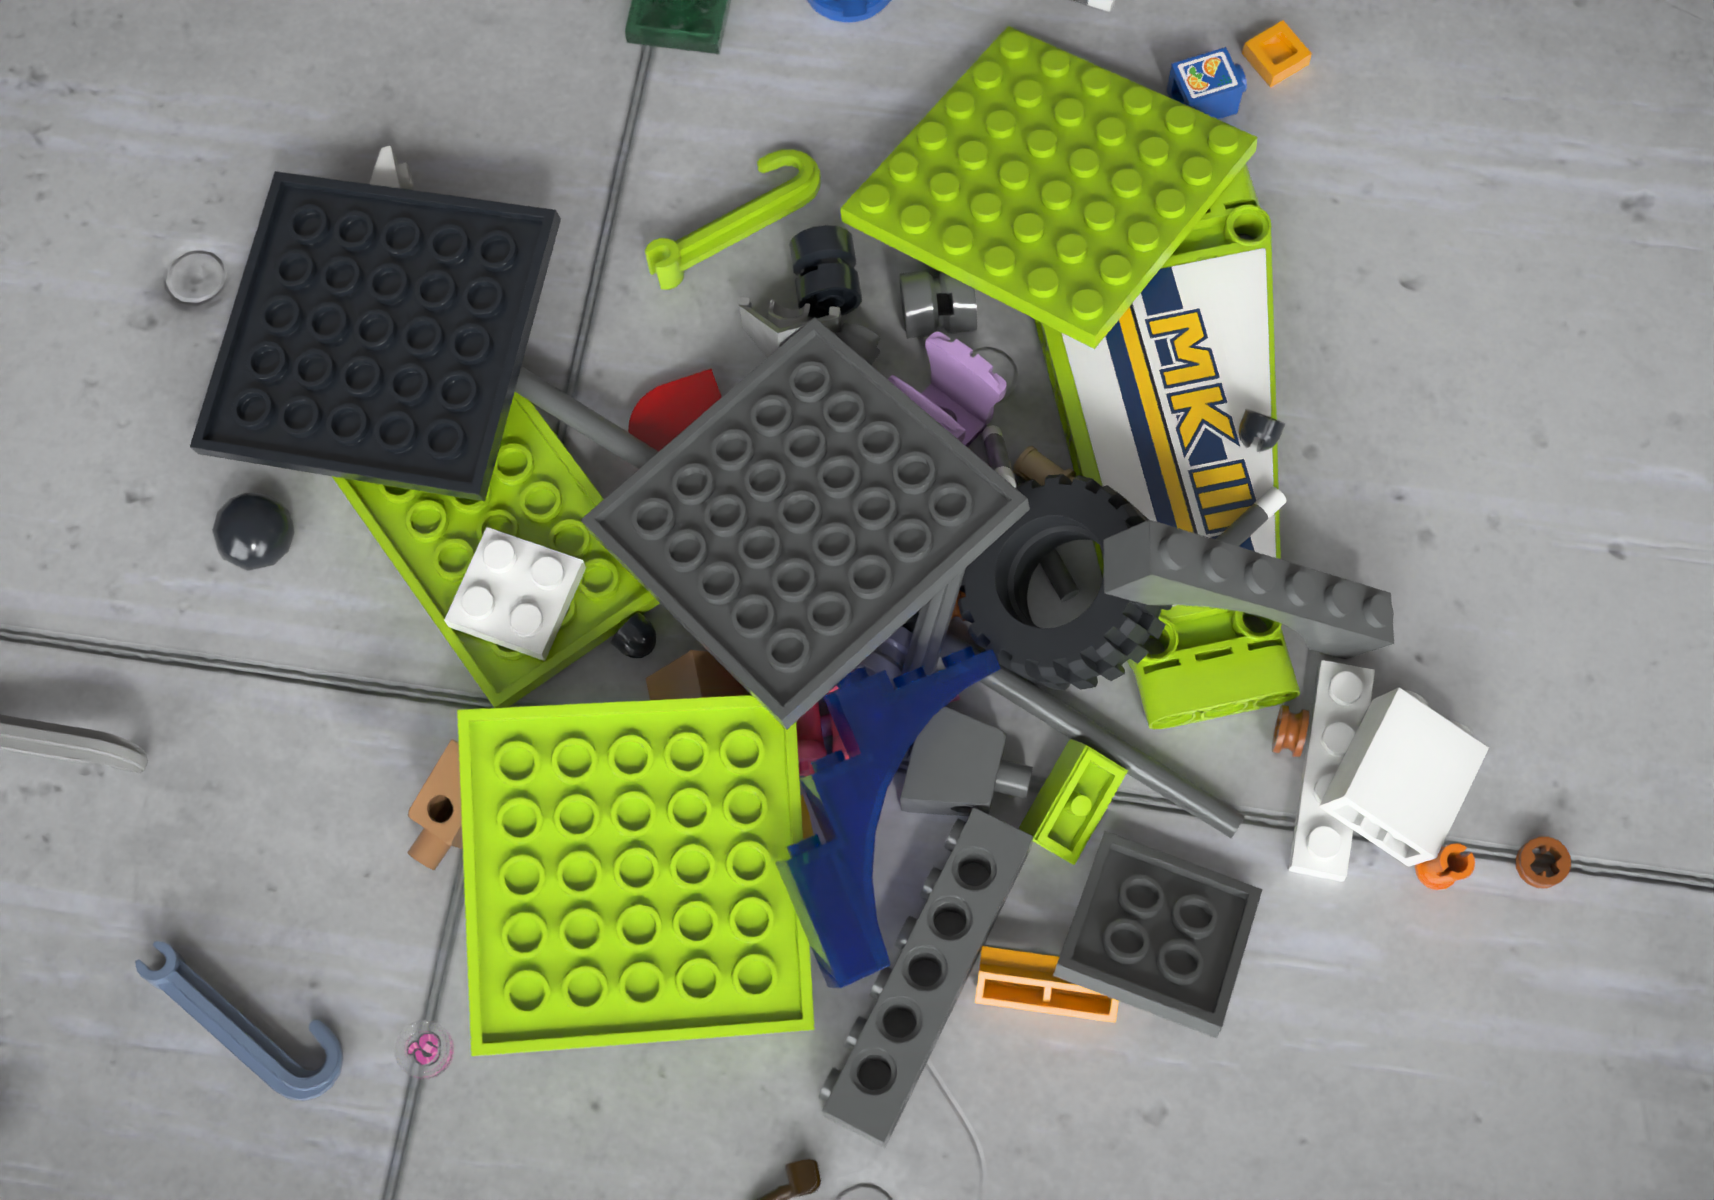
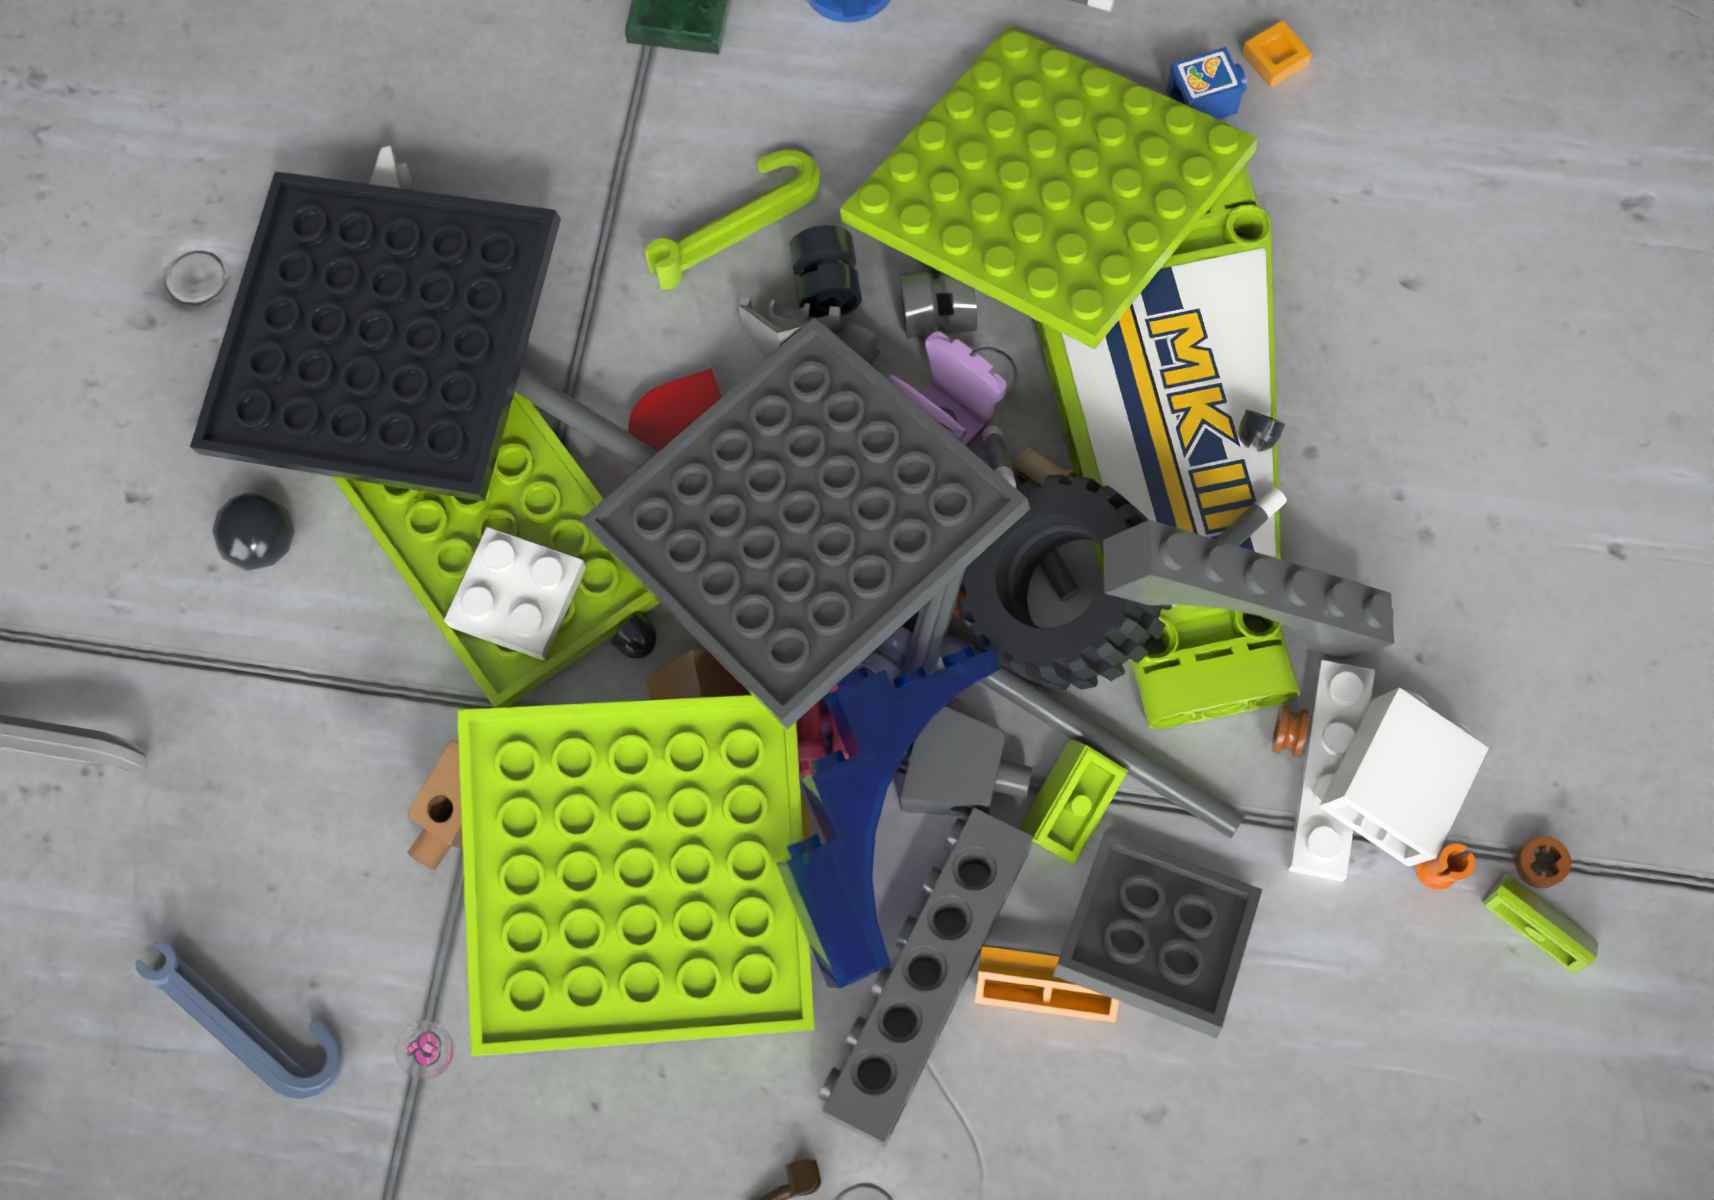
none -> lime slope [1482,873,1598,973]

